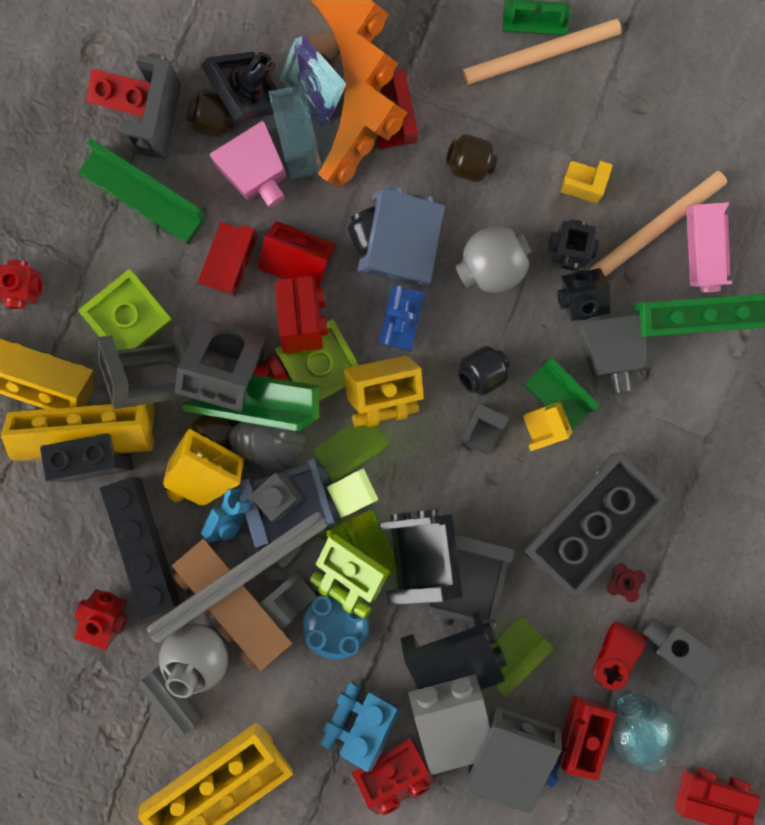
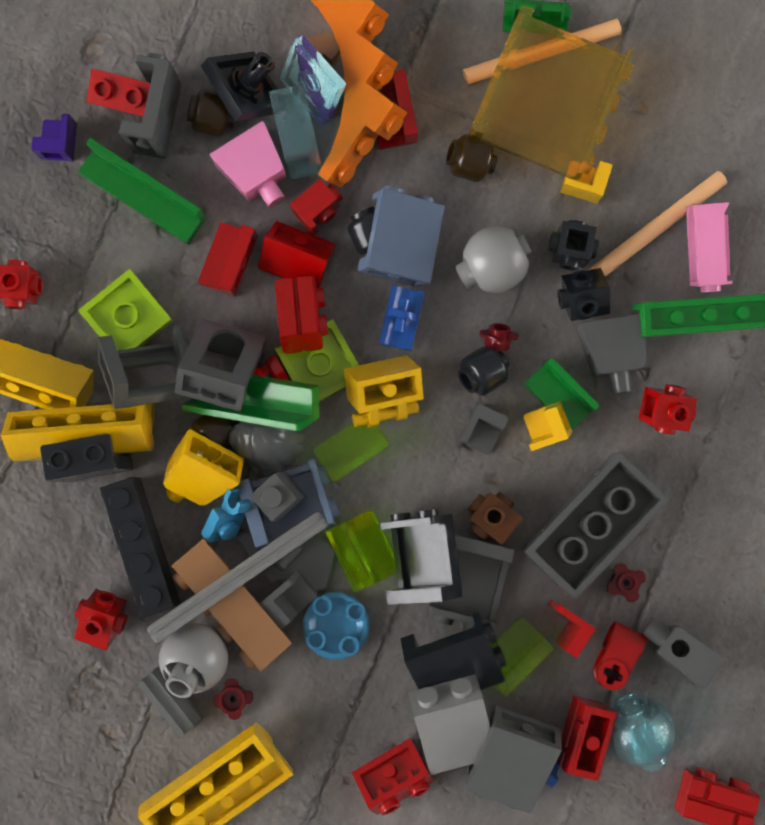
lime plate [310,534,390,619] -> none
dark azure plate [320,681,401,772] -> none
yellowish green slope [327,468,378,518] -> none
none -> dark purple panel [31,114,77,162]
none -> dark red plate [213,678,254,720]
none -> red brick [290,179,343,236]
none -> reddish brown brick [467,492,523,545]
none -> clear yellow panel [469,5,634,180]
none -> dark red plate [479,323,519,351]
none -> red panel [548,600,596,658]
none -> red brick [638,384,697,435]

